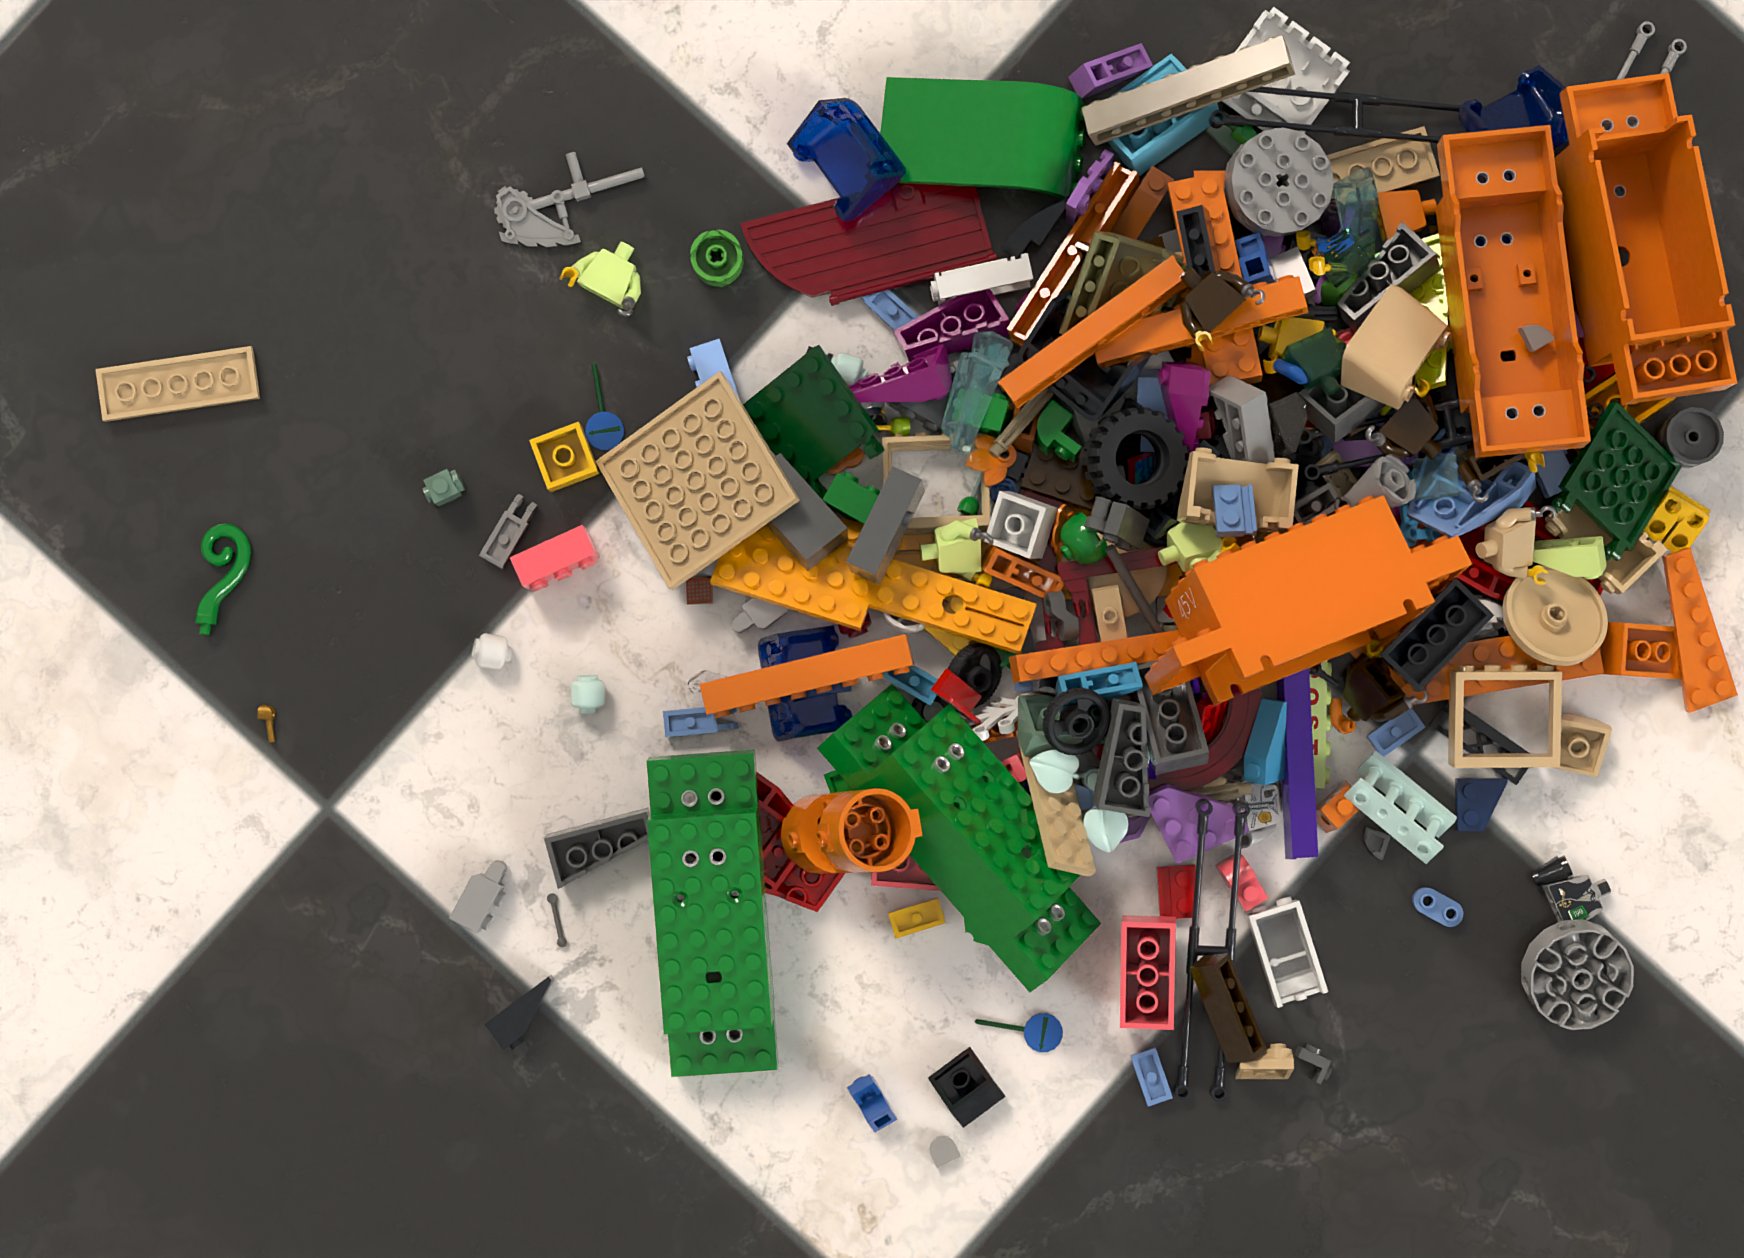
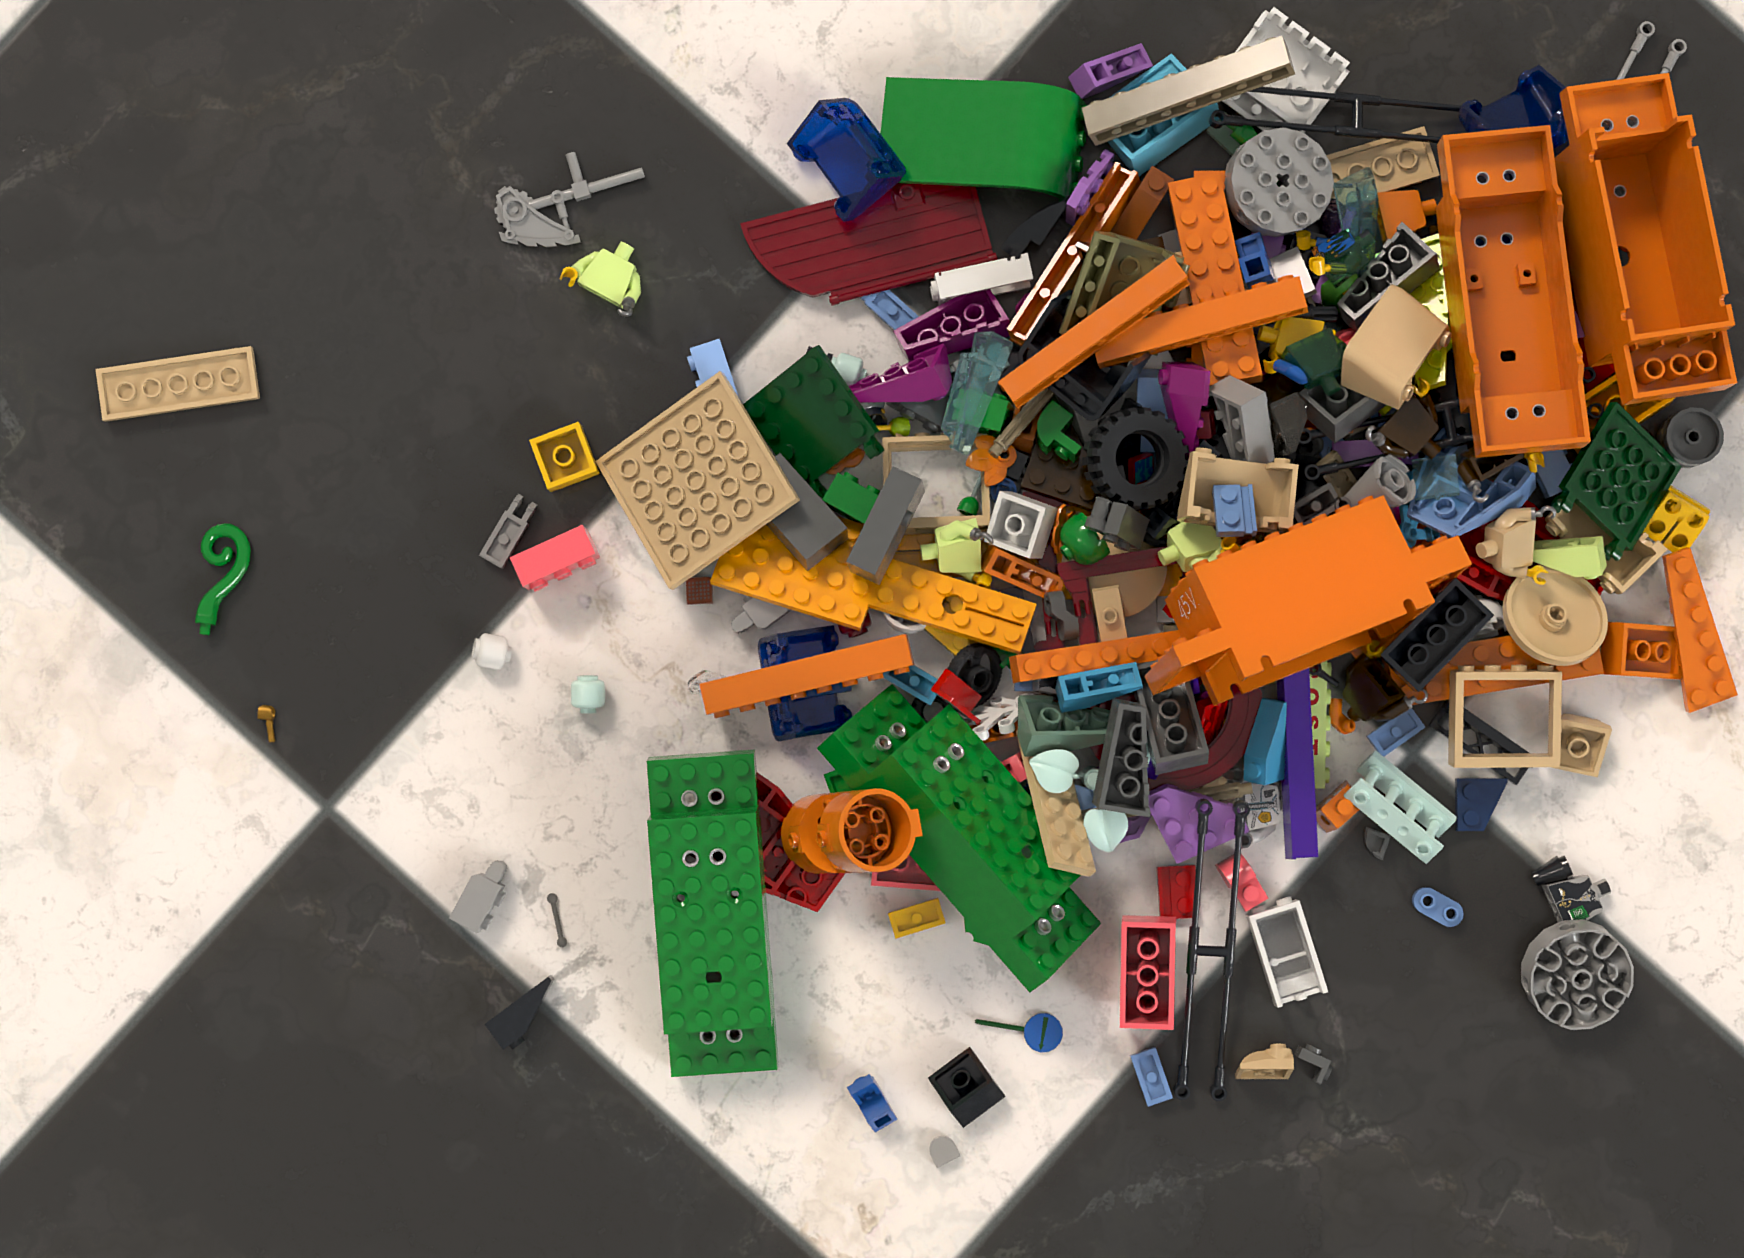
sand green brick [422,469,465,507] -> none
dark grey wedge [544,807,650,889] -> none
blue piece [585,363,624,450] -> none
medium blue hinge [663,707,739,737] -> none
bright green brick [690,230,744,287] -> none
black wheel [1043,688,1111,755] -> none
dark grey bar [1105,544,1165,634] -> none
black brick [1176,205,1221,276] -> none
dark brown torso [1180,266,1266,351] -> none
dark brown brick [1190,953,1266,1063] -> none
light grey tile [1518,325,1555,352] -> none

